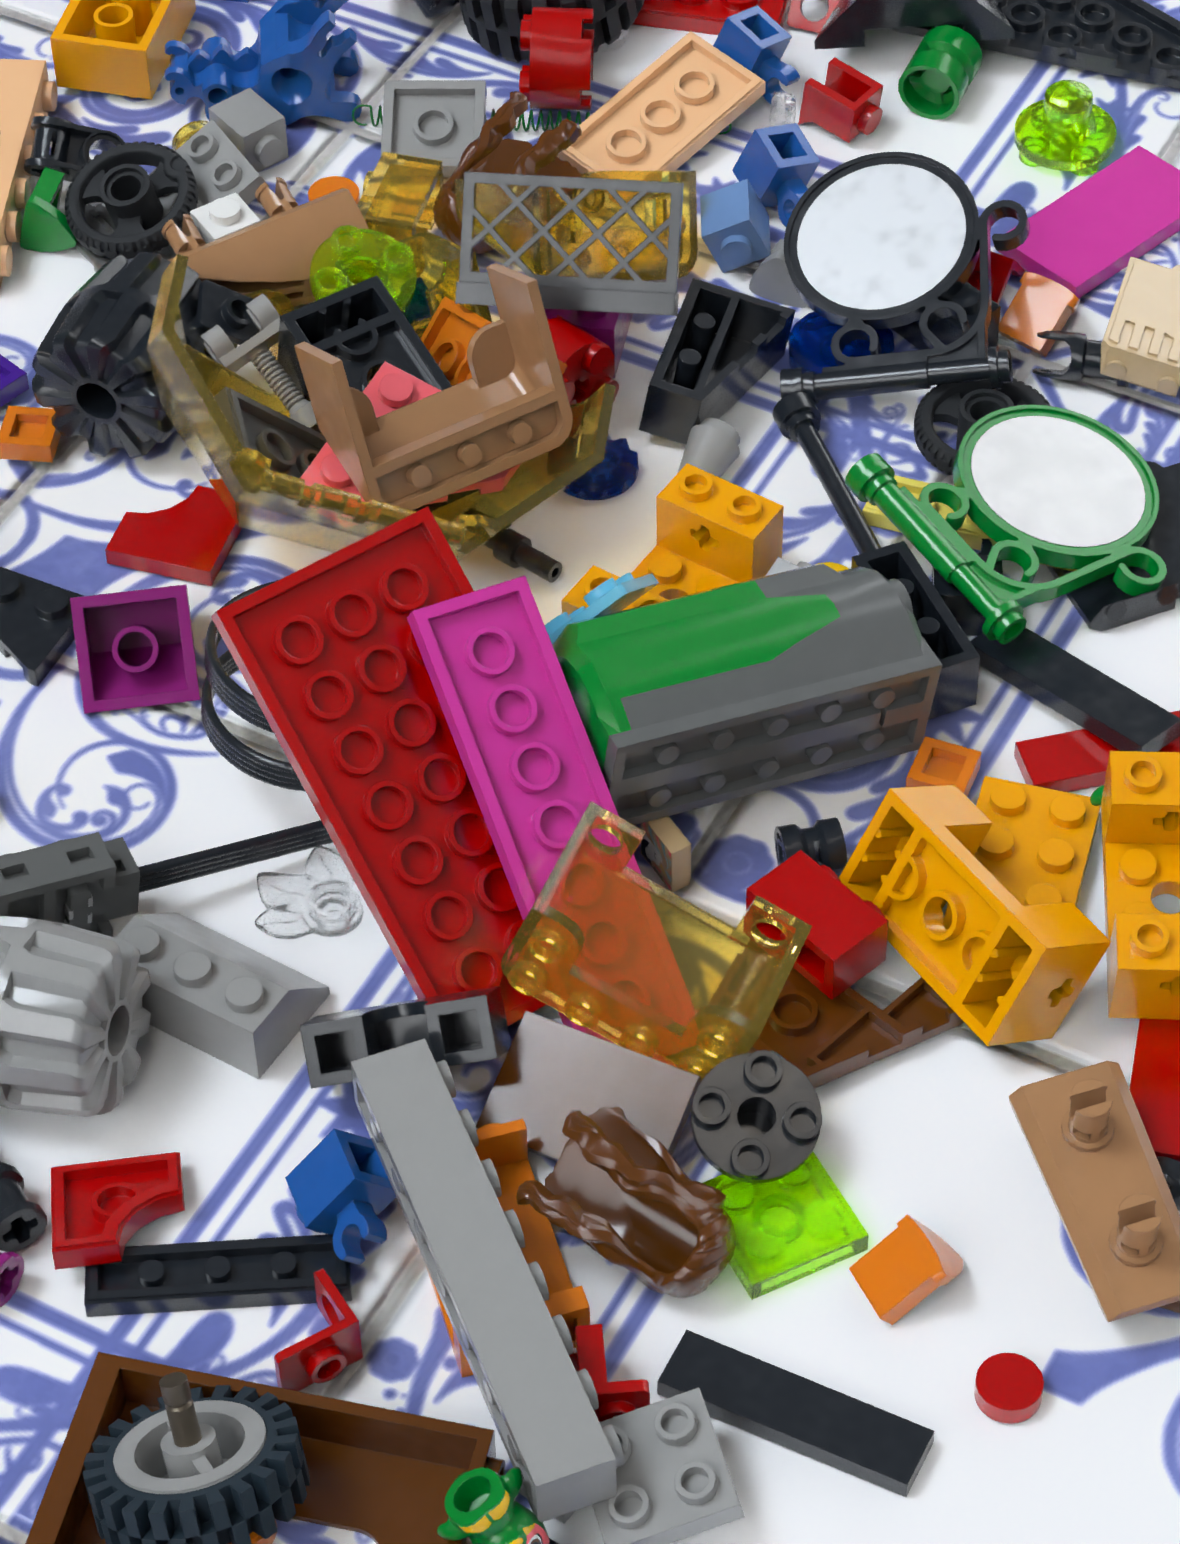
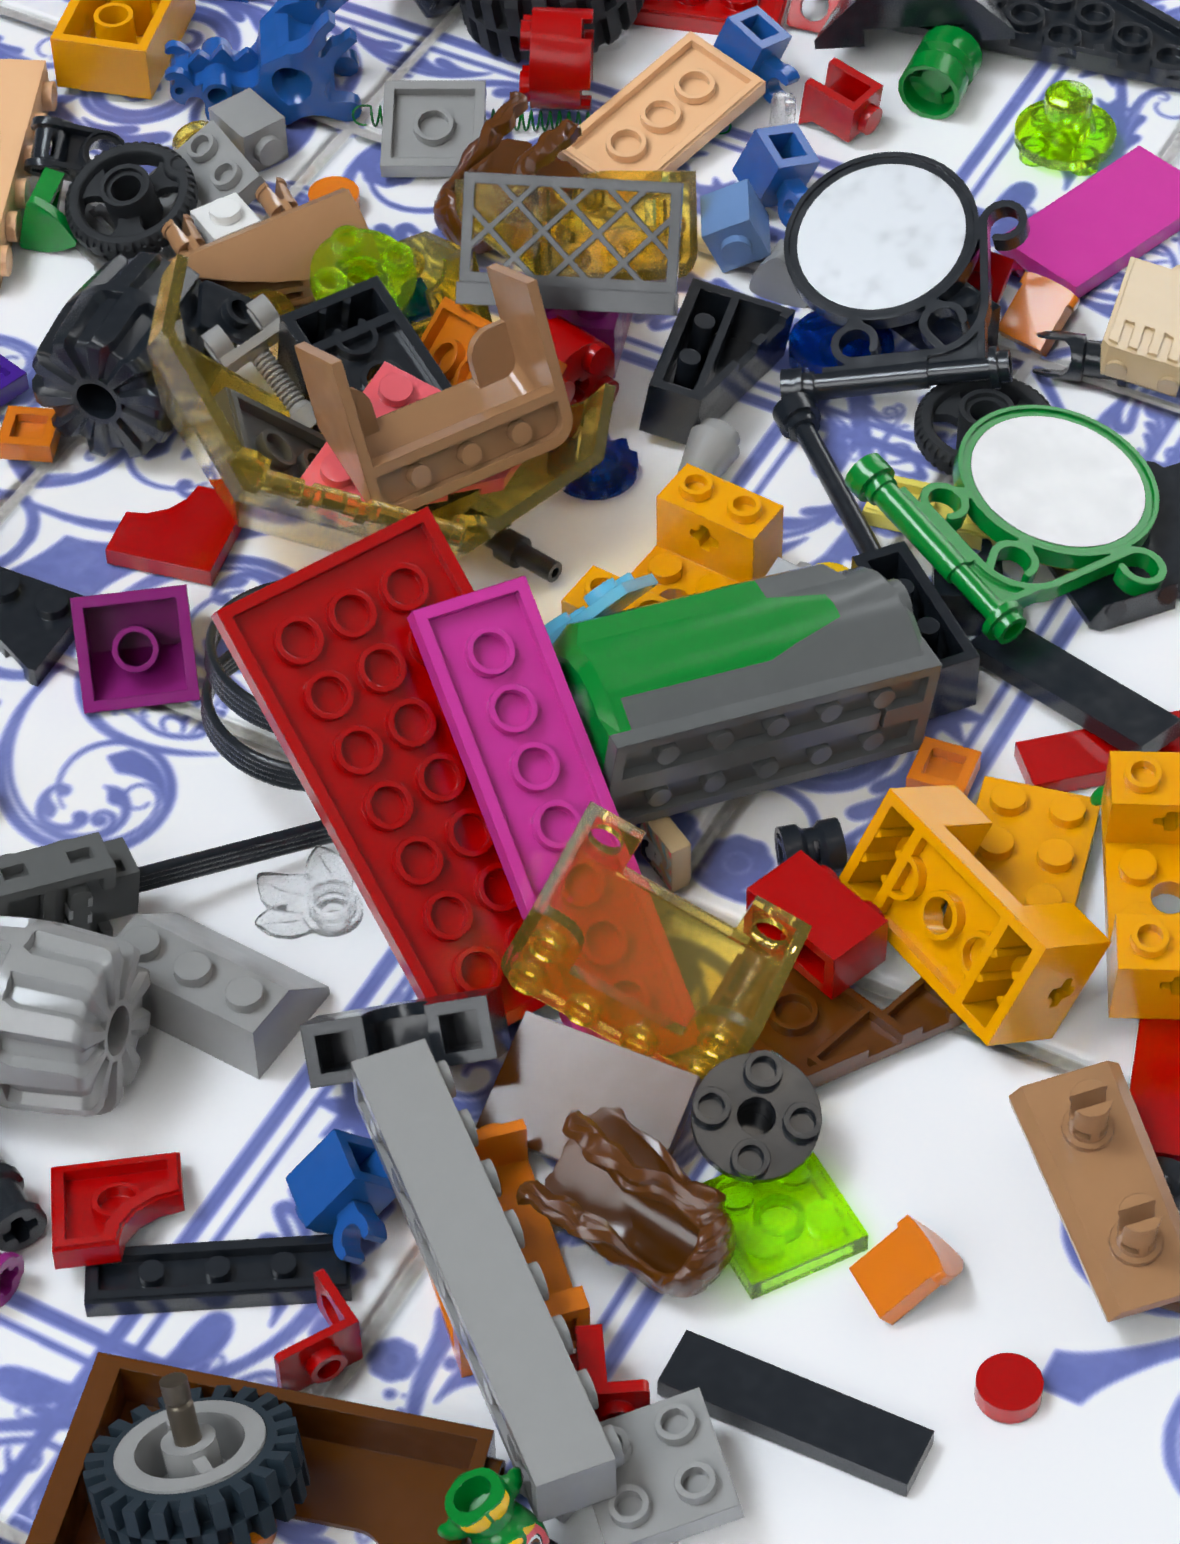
clear yellow piece [356,152,444,266] -> none

